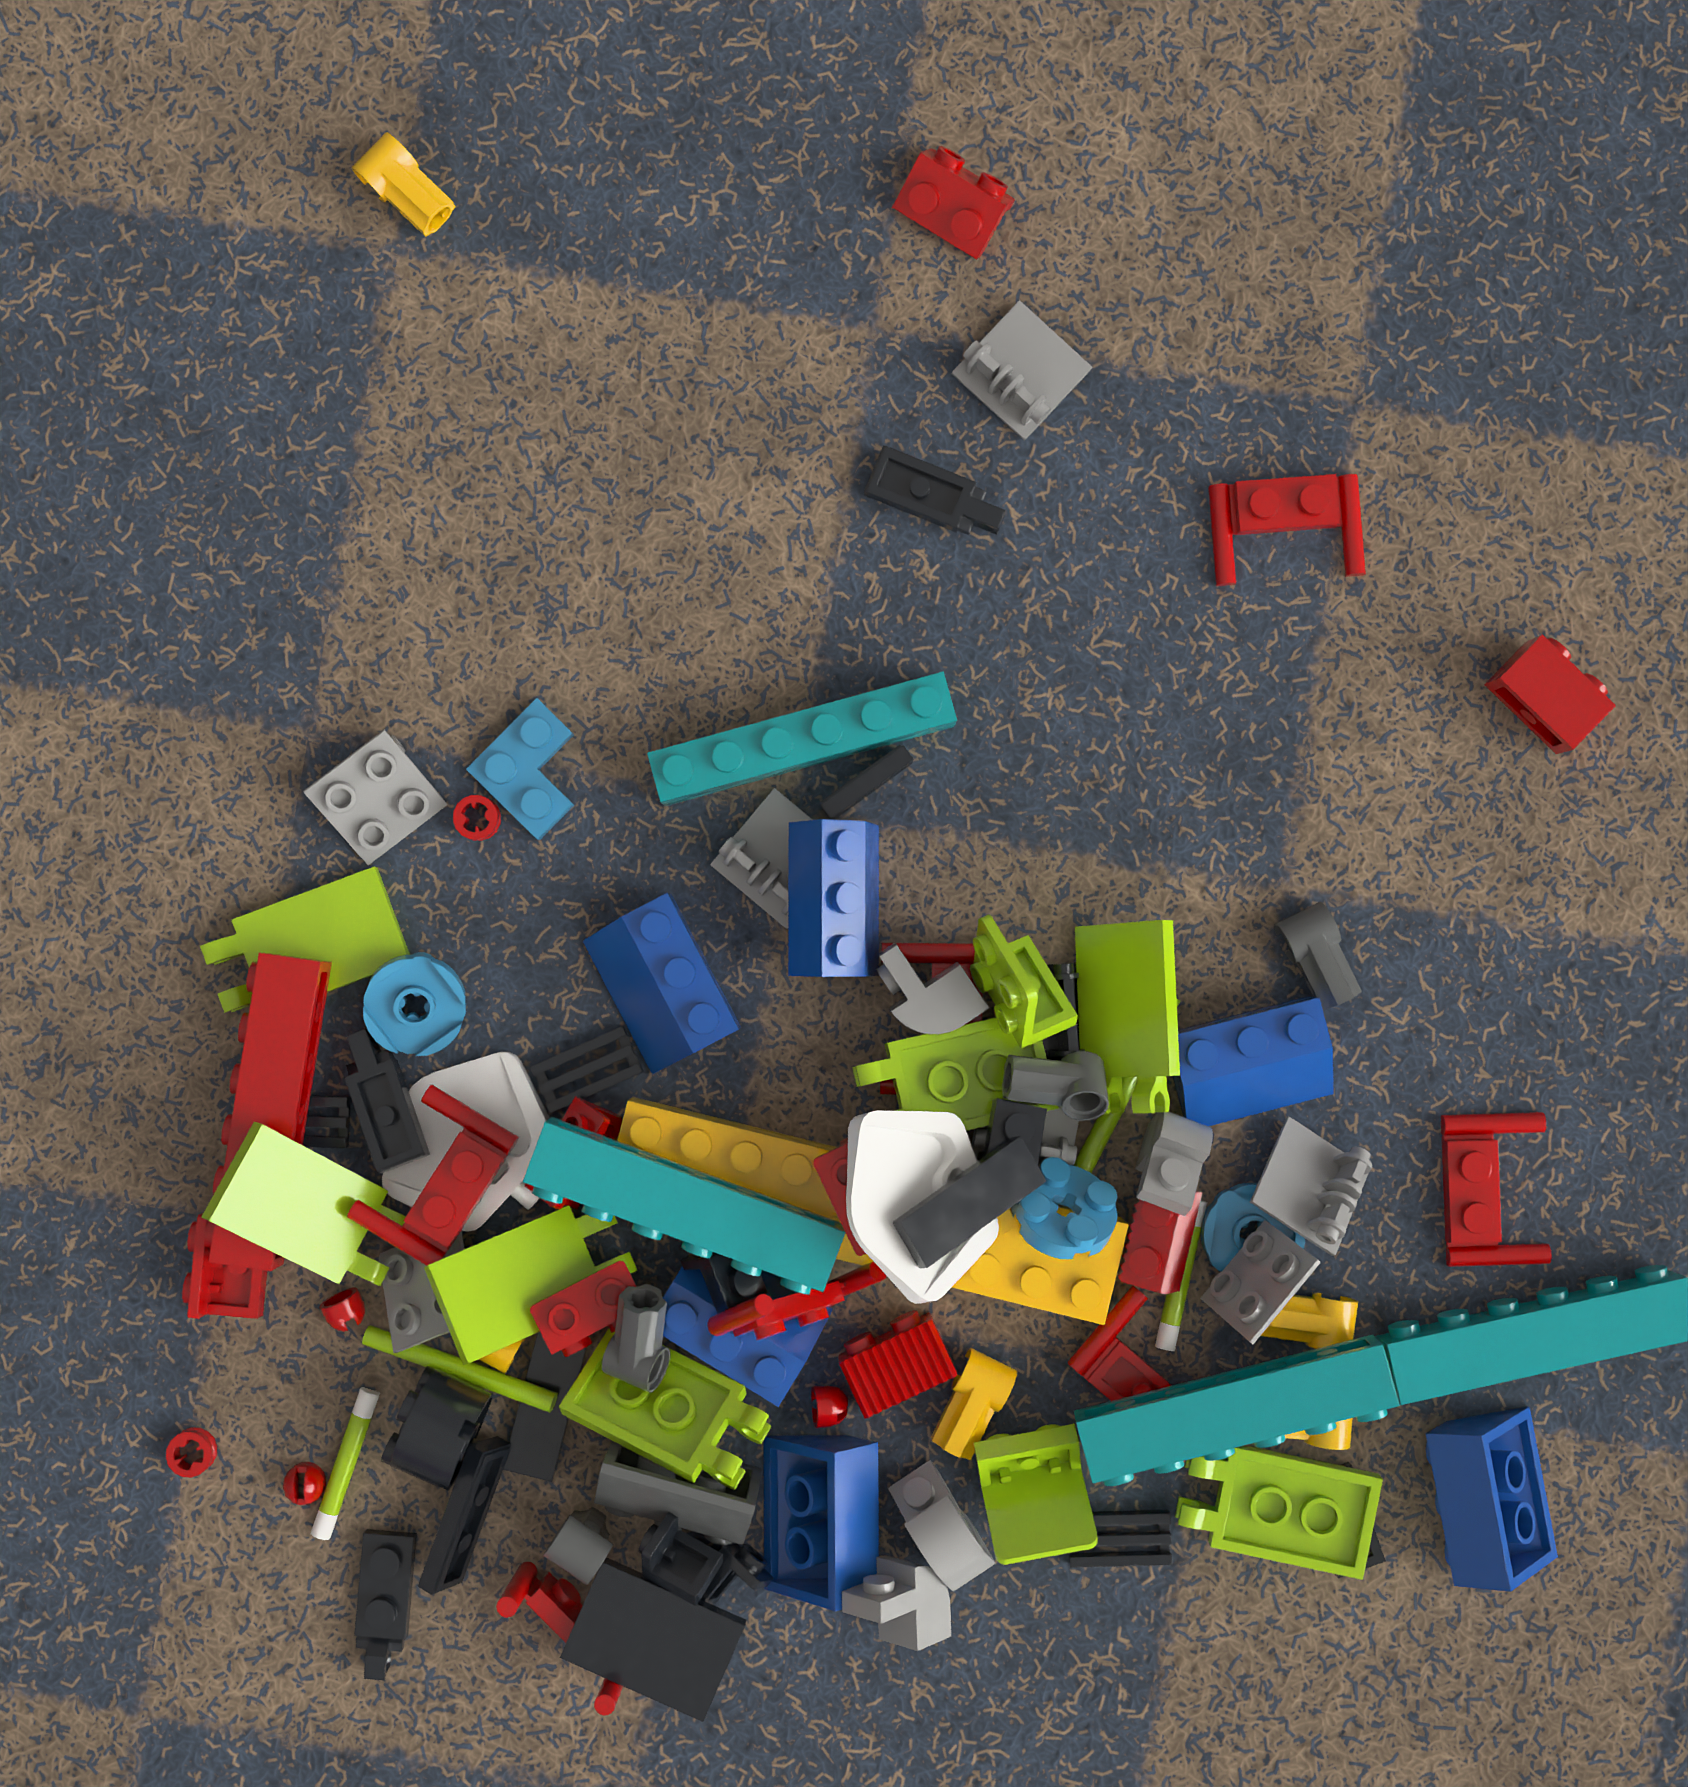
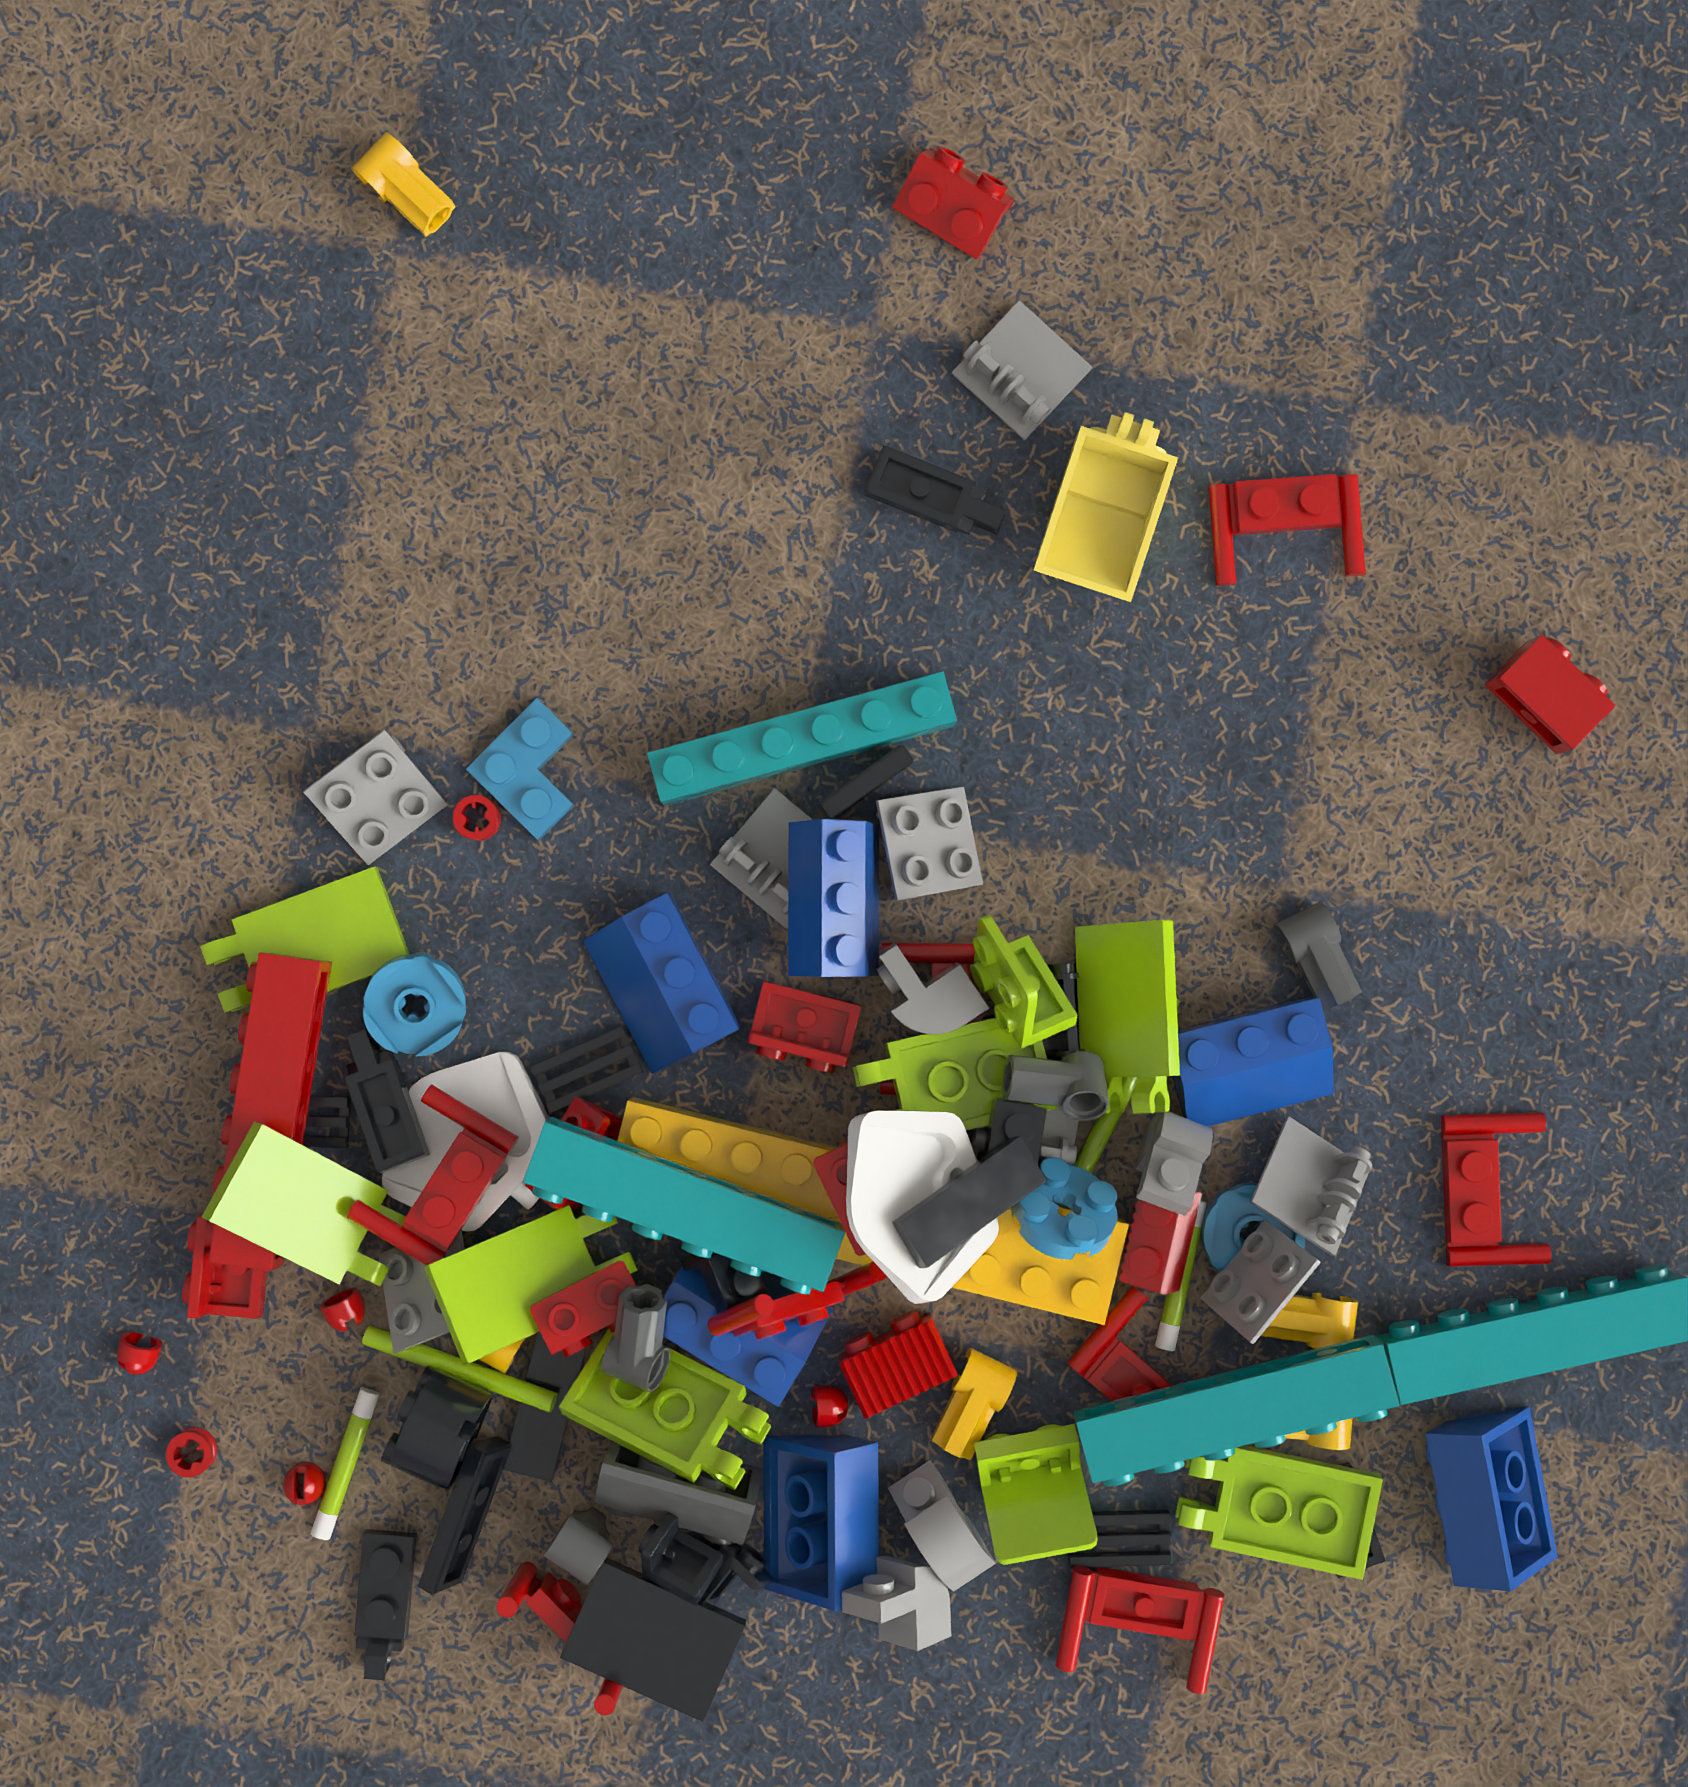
none -> red hinge [117,1331,162,1375]
none -> red bracket [747,980,862,1073]
none -> light grey hinge [876,787,983,901]
none -> light yellow piece [1034,412,1178,602]
none -> red plate [1055,1566,1225,1694]

